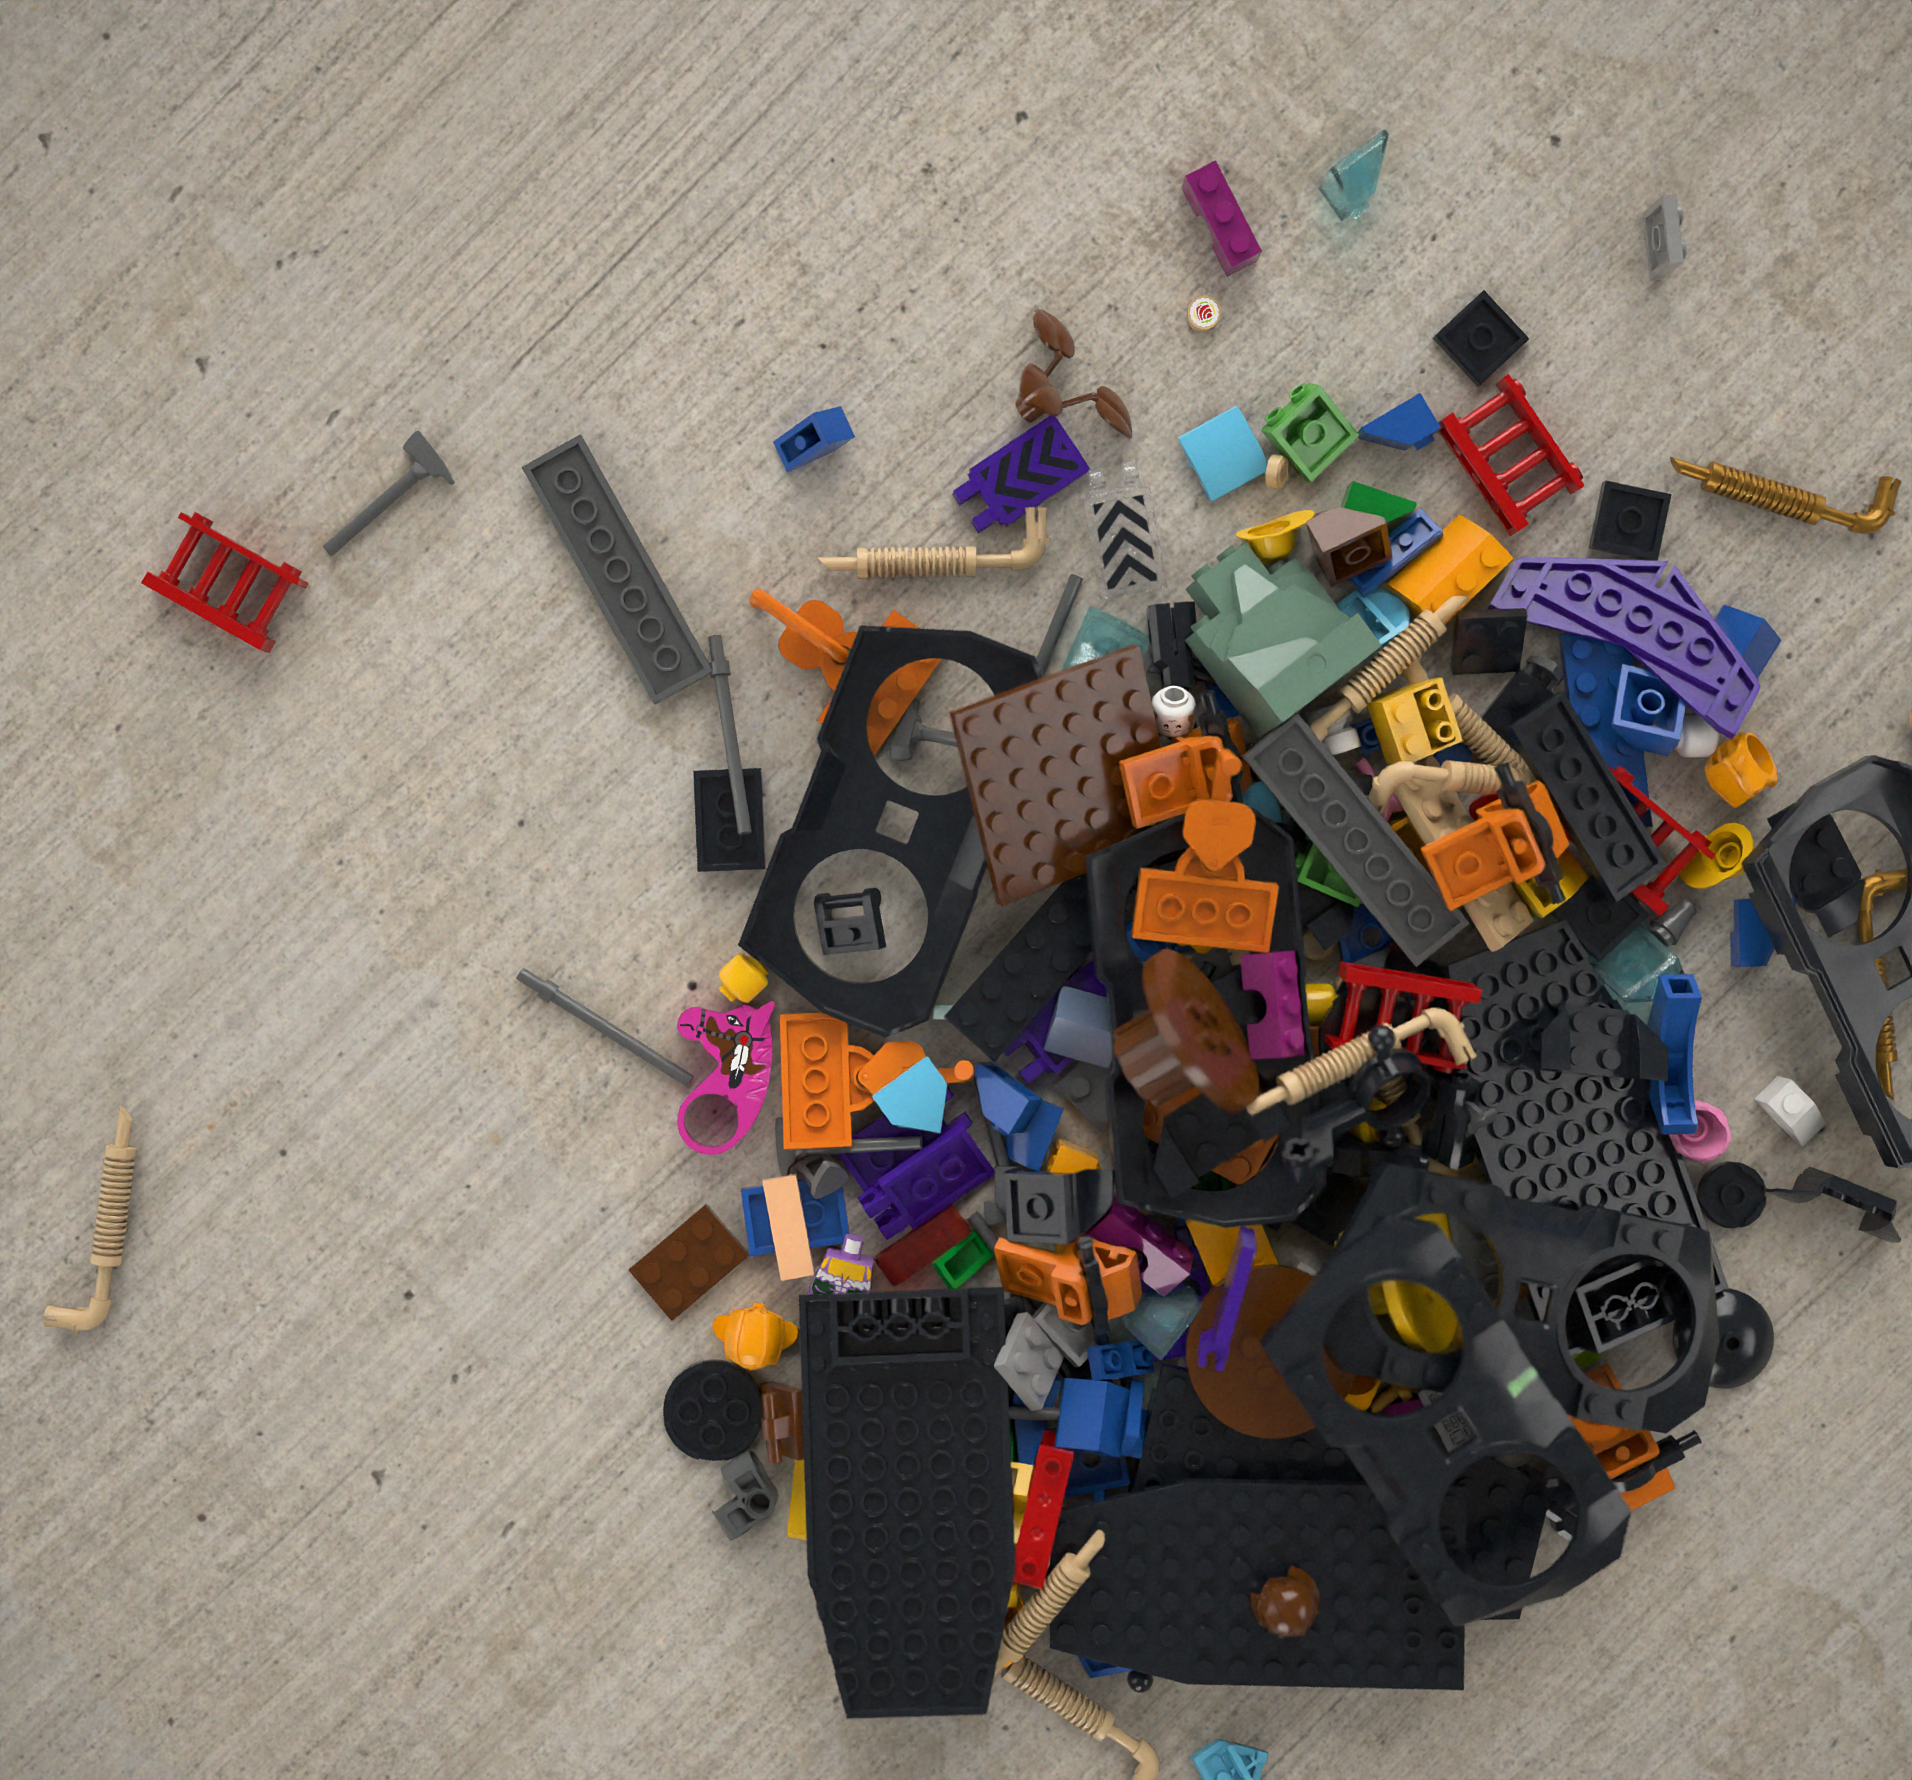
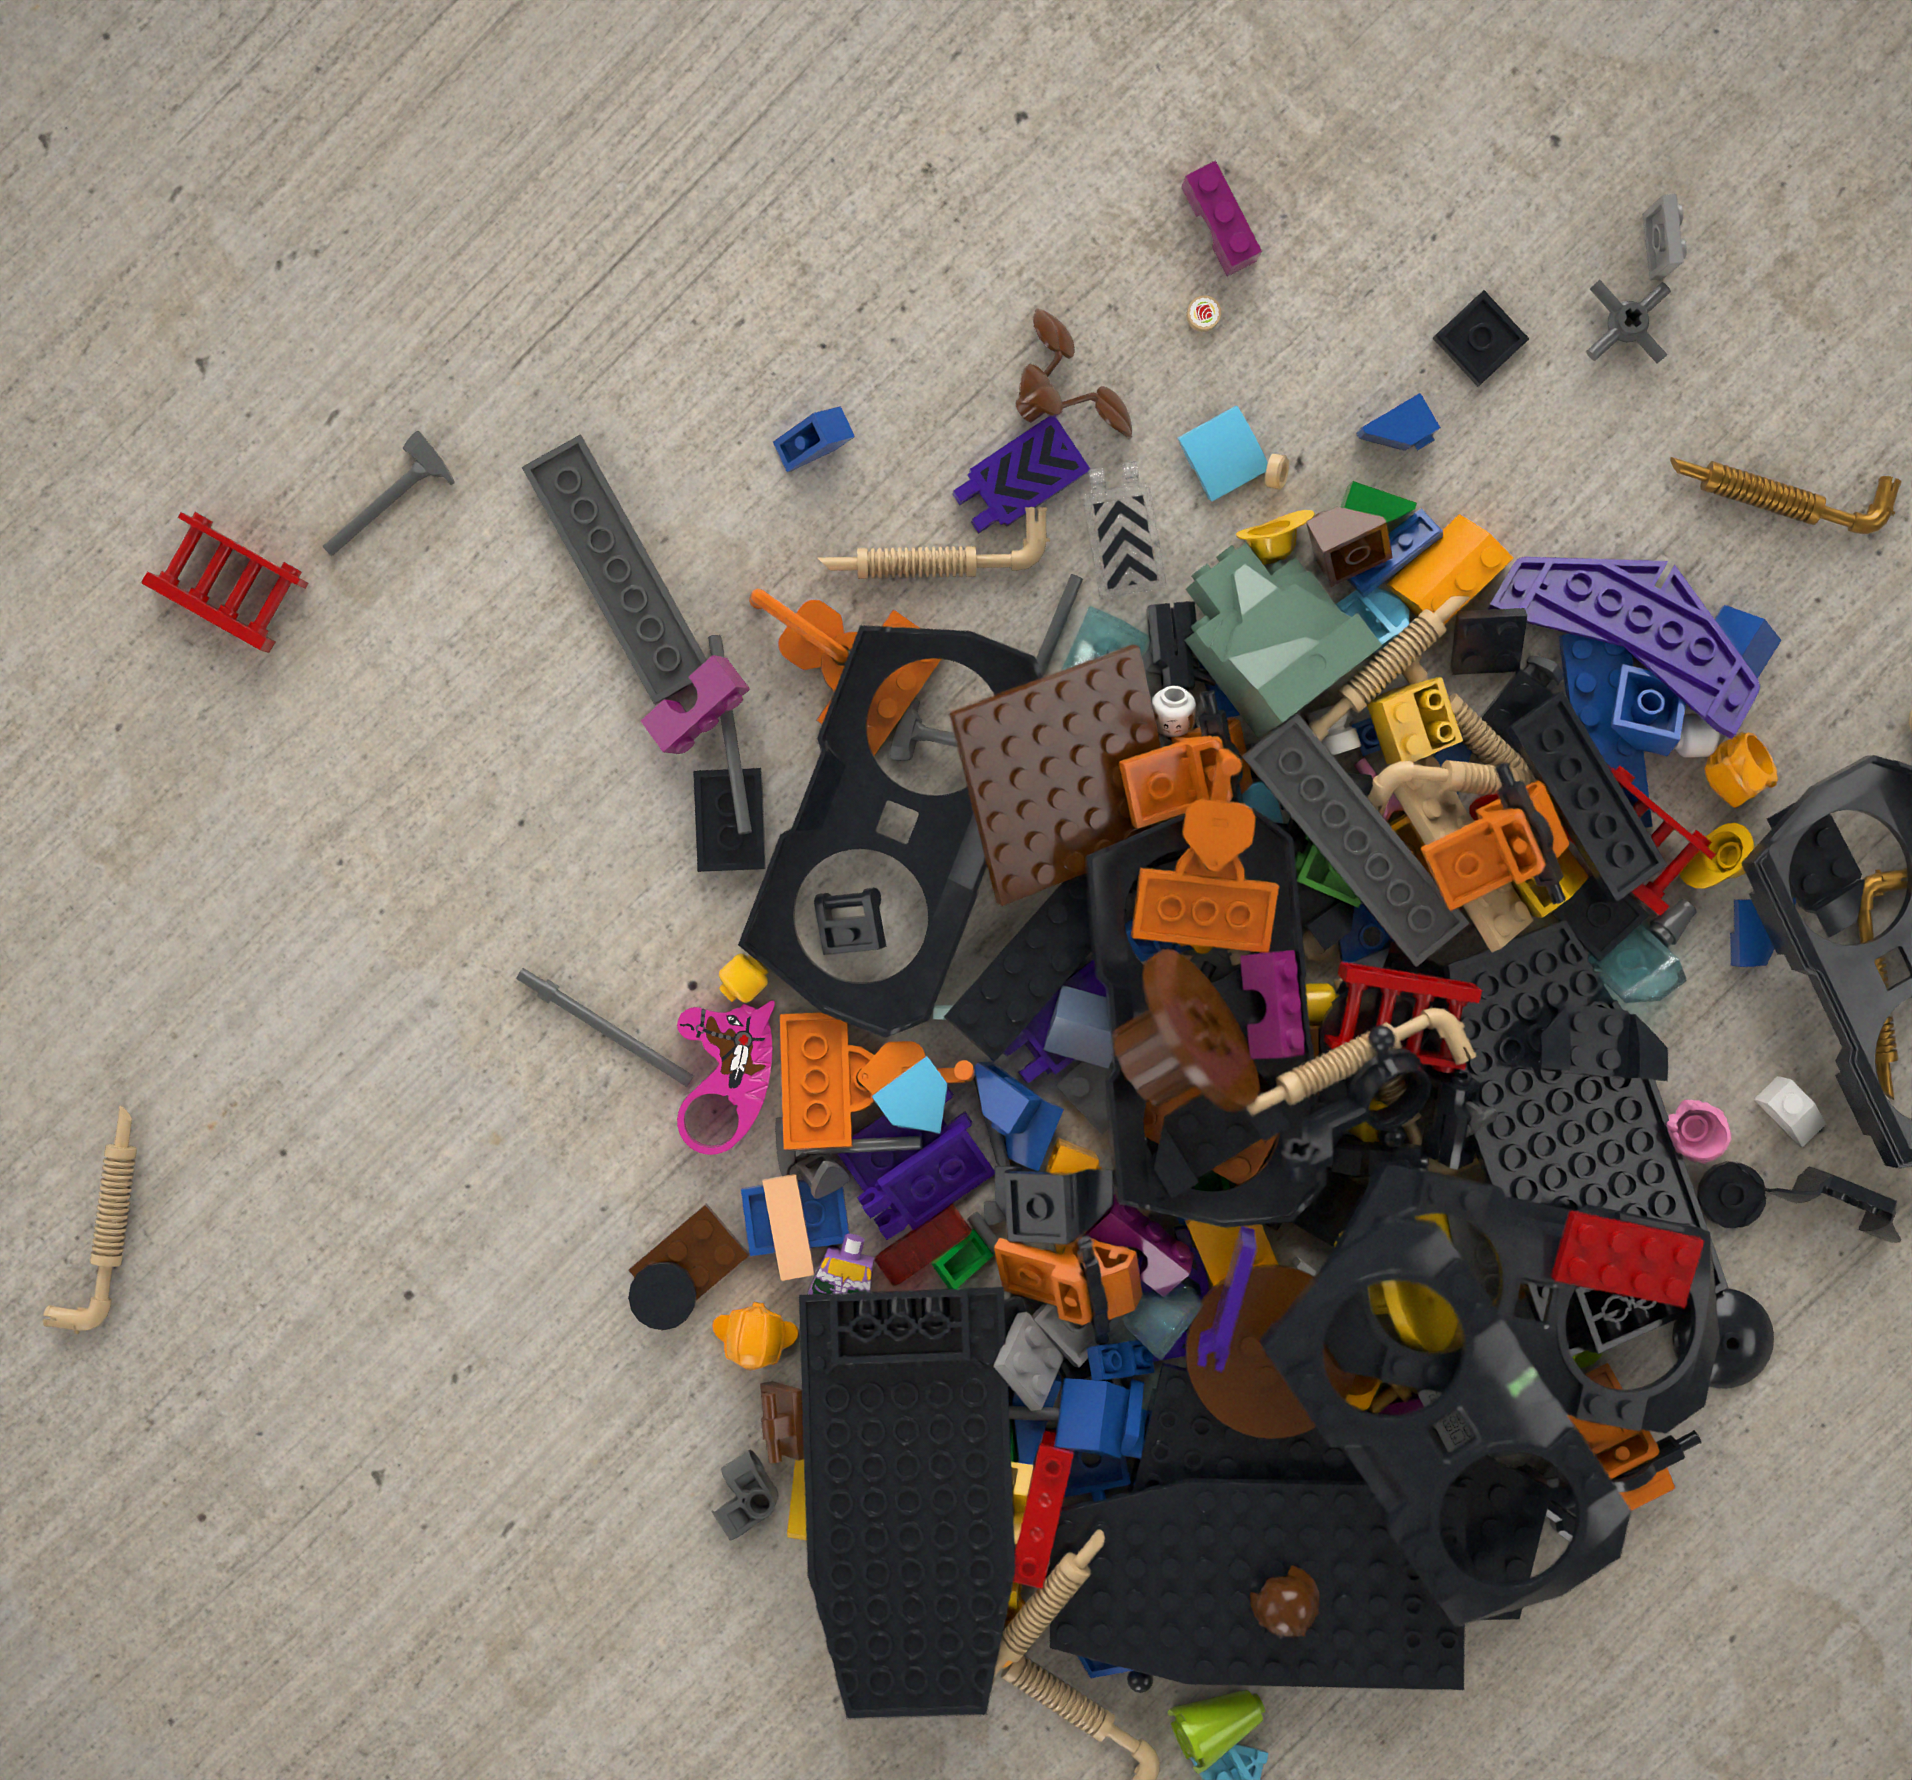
black tile [663,1359,763,1461] -> none
bright green plate [1261,383,1359,482] -> none
clear light blue slope [1318,129,1389,221] -> none
red fence [1438,374,1585,536] -> none
black plate [1589,480,1672,561] -> none
blue arch [1647,974,1702,1134] -> none
none -> black tile [628,1262,697,1330]
none -> magenta arch [641,655,750,754]
none -> lime cone [1168,1690,1265,1774]
none -> red plate [1551,1210,1704,1307]
none -> dark grey bar [1586,280,1671,364]

